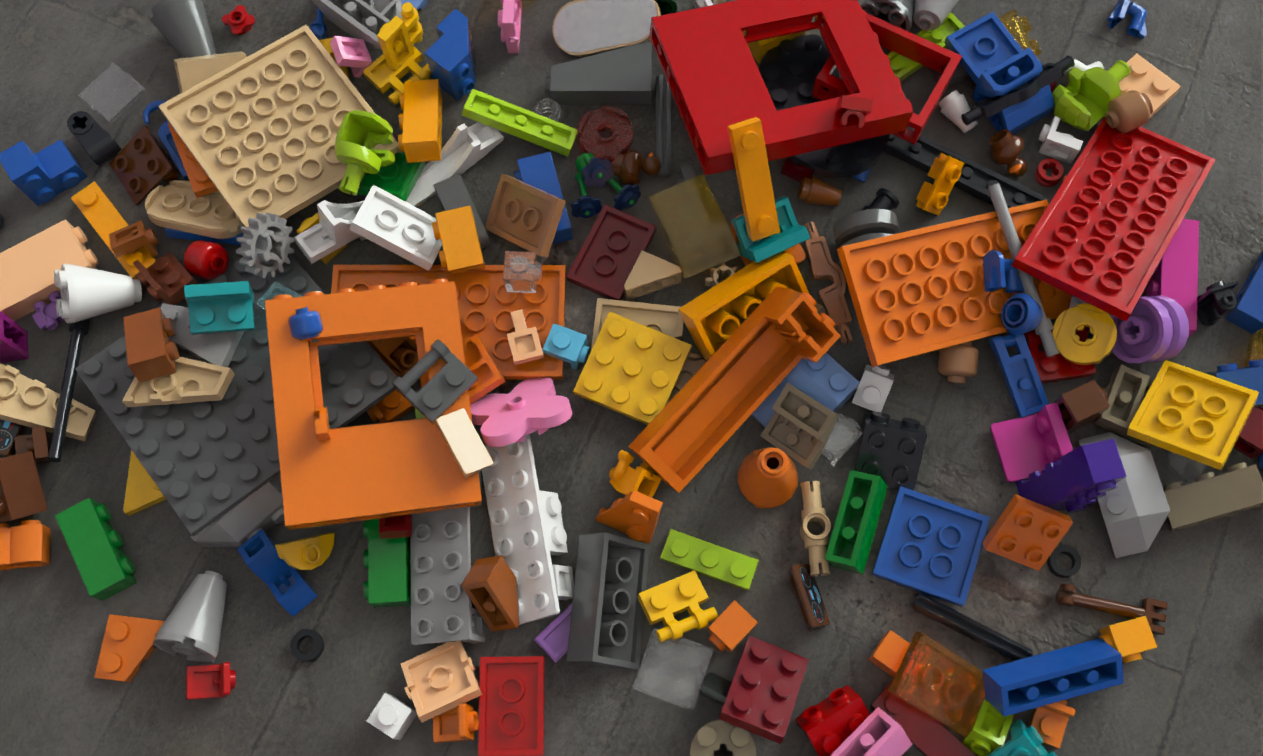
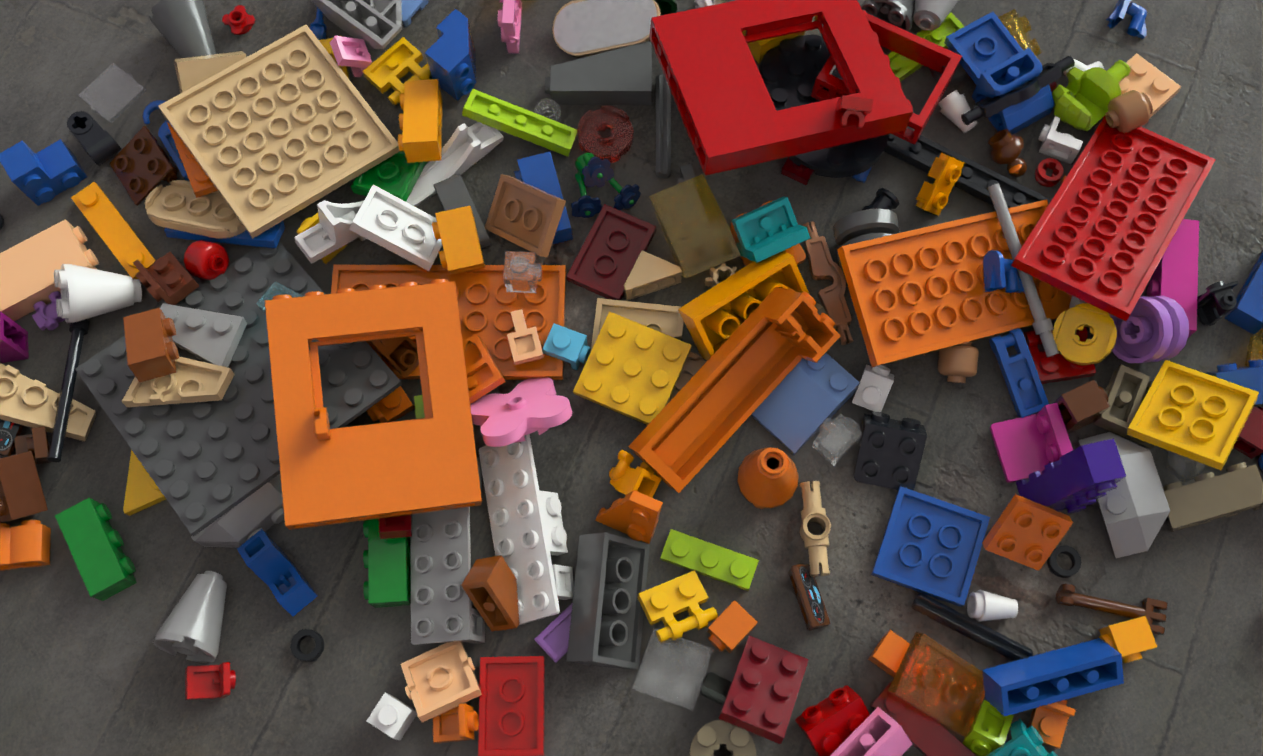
orange wing [94,614,165,683] -> none
dark orange bracket [109,220,160,258] -> none
teal bracket [184,281,255,335] -> none
light grey gear [236,213,295,278] -> none
yellow plate [275,532,335,570] -> none
blue piece [288,307,323,340] -> none
lime piece [335,110,395,196] -> none
yellow plate [377,2,423,71] -> none
dark grey plate [392,339,478,424] -> none
slope [435,408,494,479] -> none
reddish brown animal [613,150,661,186] -> none
light orange plate [728,117,780,242] -> none
dark tan slope [760,382,838,470] -> none
dark orange cone [797,176,842,207] -> none
green brick [825,470,888,575] -> none
blue cone [1001,293,1043,335] -> none
none -> white cone [967,590,1018,622]

